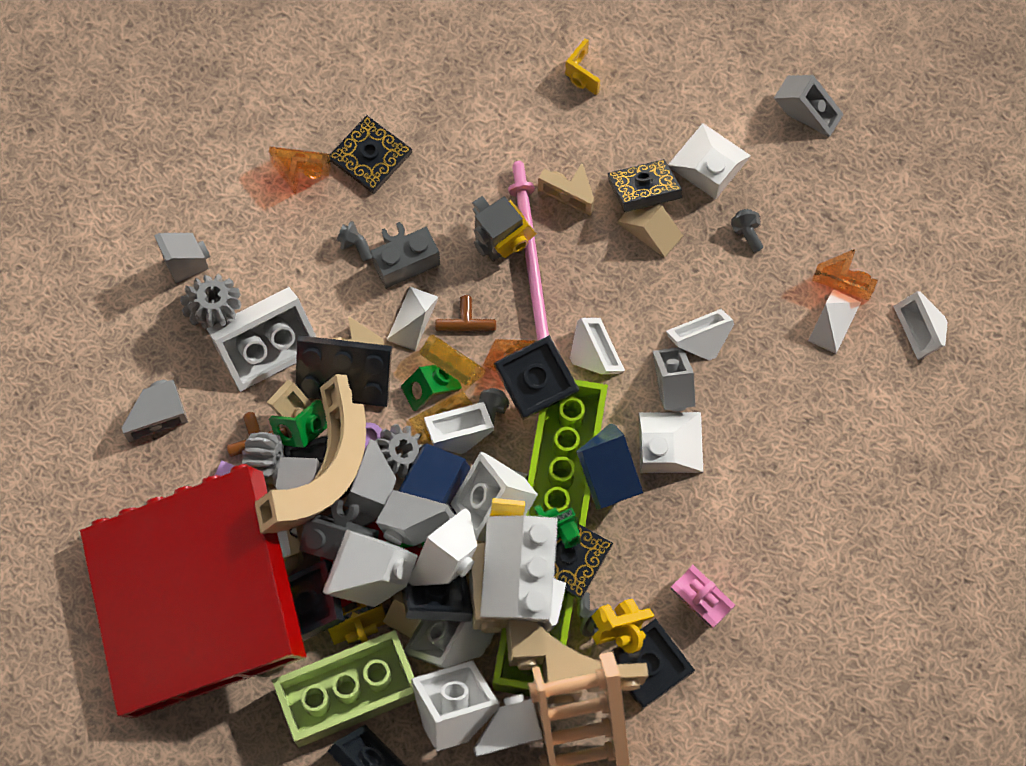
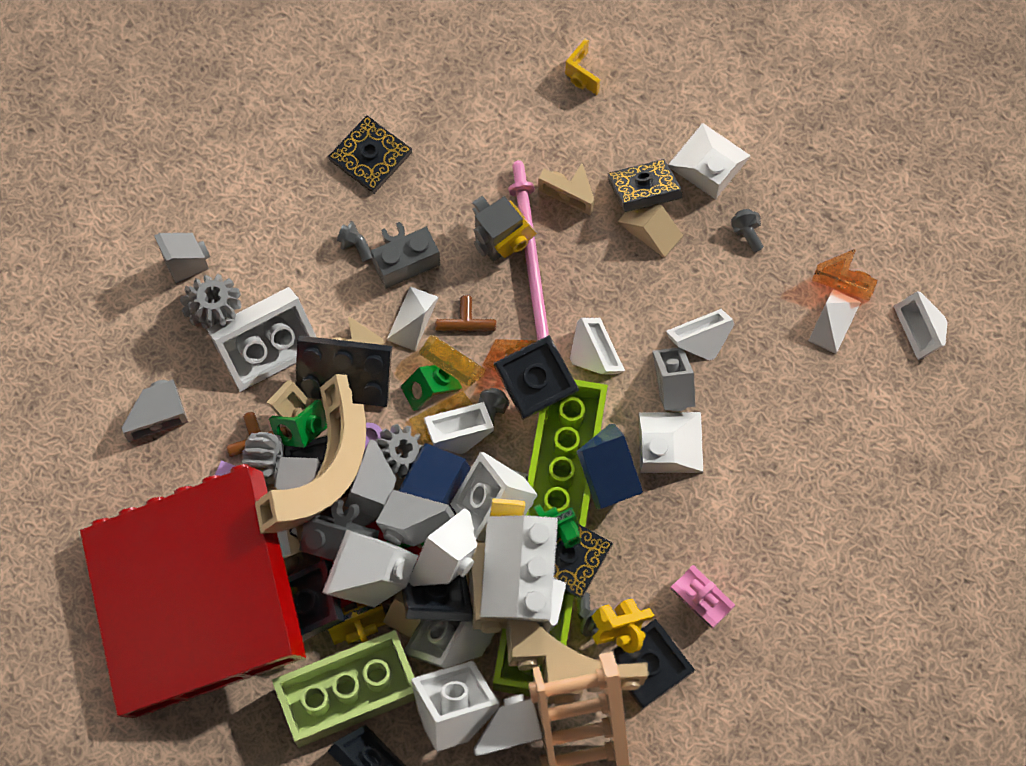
clear orange slope [269,146,331,194] -> none
light grey slope [774,75,843,137] -> none

